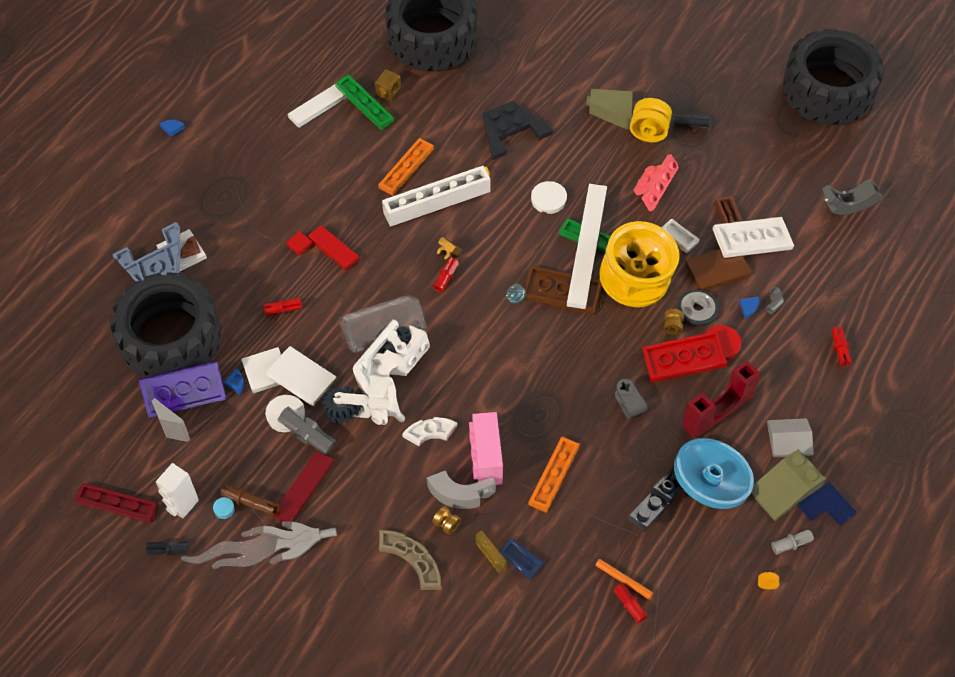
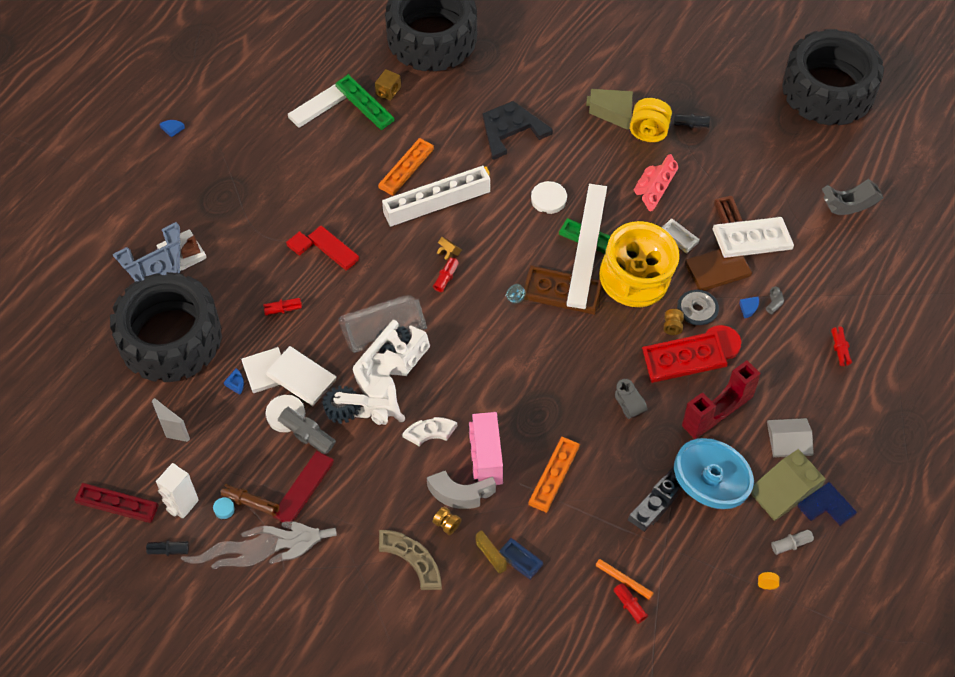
dark purple tile [139,361,226,418] -> none

